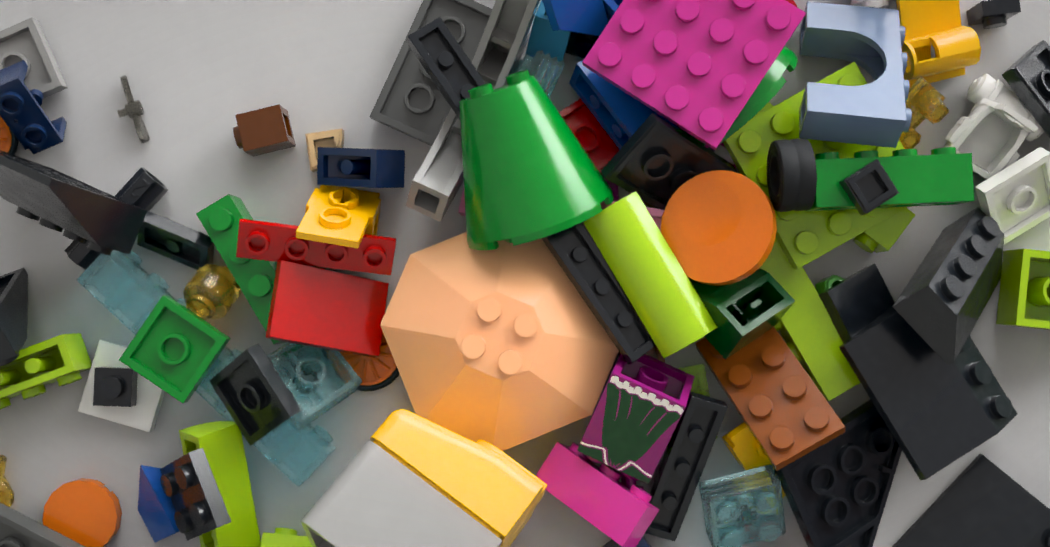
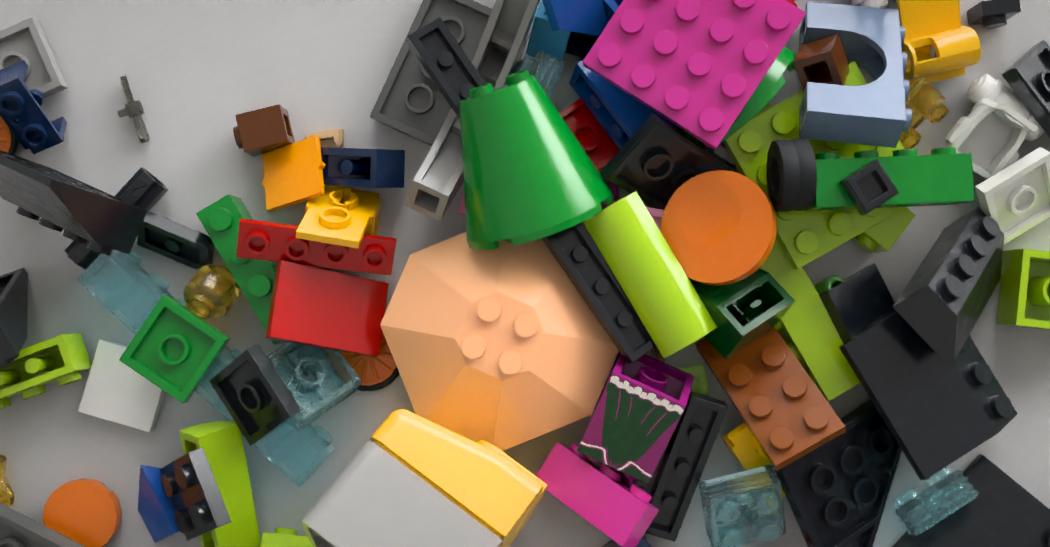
black plate [93,367,138,407] -> none
none -> light orange piece [261,135,325,212]
none -> reddish brown brick [793,34,850,91]
none -> clear light blue brick [893,466,979,536]

